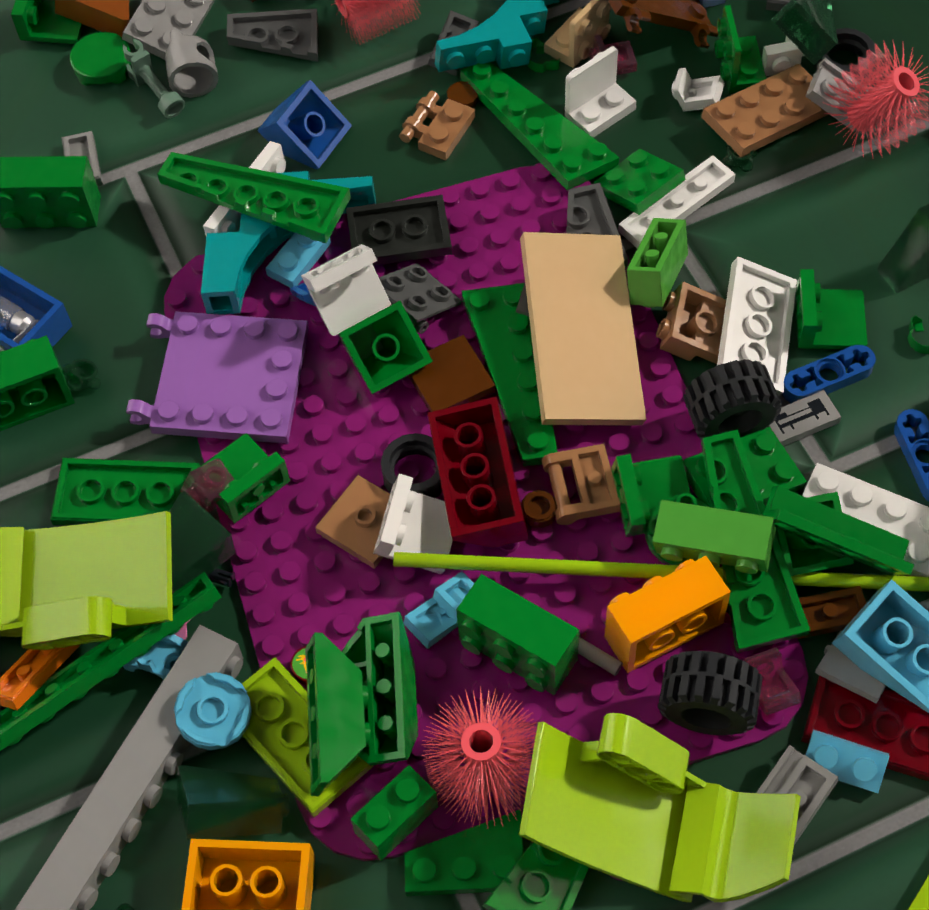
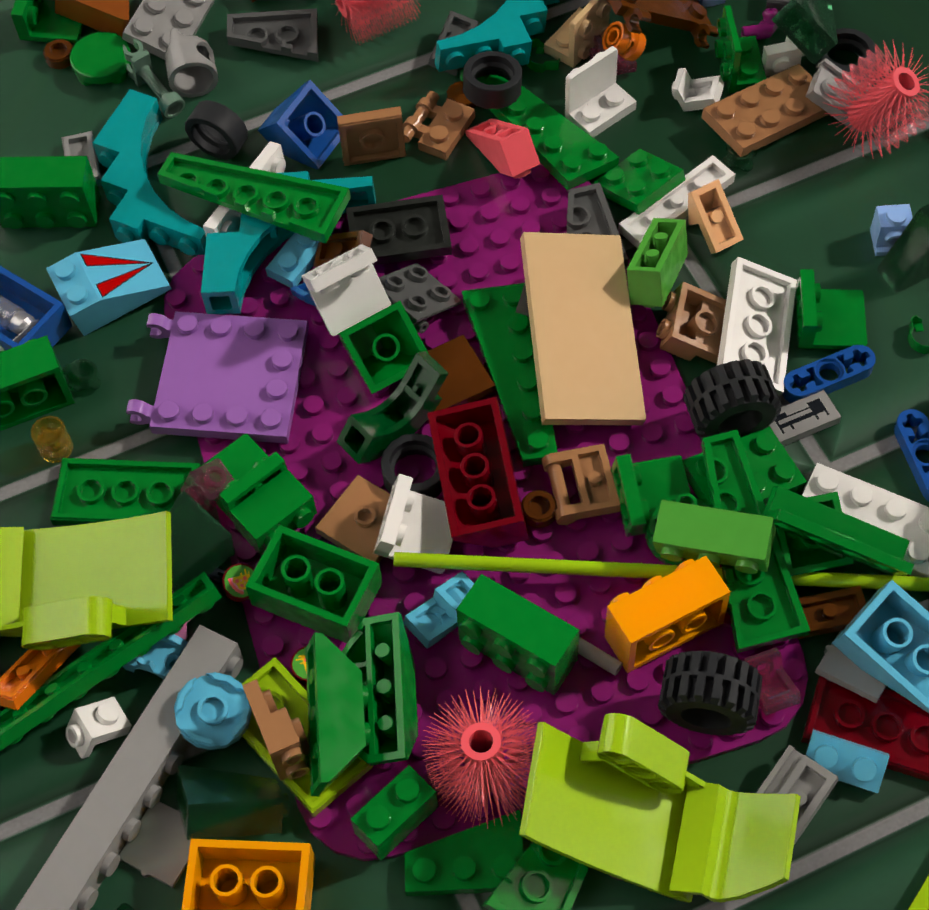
none -> clear yellow wheel [31,416,73,463]
none -> reddish brown tile [43,39,73,69]
none -> medium azure slope [46,239,172,336]
none -> white bracket [66,697,132,759]
none -> teal arch [92,89,206,256]
none -> light grey piece [120,801,209,888]
none -> black tyre [185,100,248,160]
none -> tile [221,563,255,602]
none -> green brick [230,468,317,556]
none -> medium nougat plate [242,679,310,781]
none -> green brick [245,525,383,643]
none -> reddish brown plate [313,230,373,268]
none -> dark green arch [336,351,449,464]
none -> medium nougat plate [337,106,406,166]
none -> black tyre [463,51,522,109]
none -> coral slope [465,118,540,179]
none -> orange wheel [602,21,646,61]
none -> light nougat slope [688,179,744,254]
none -> magenta arm [741,8,781,40]
none -> light blue brick [870,204,914,256]

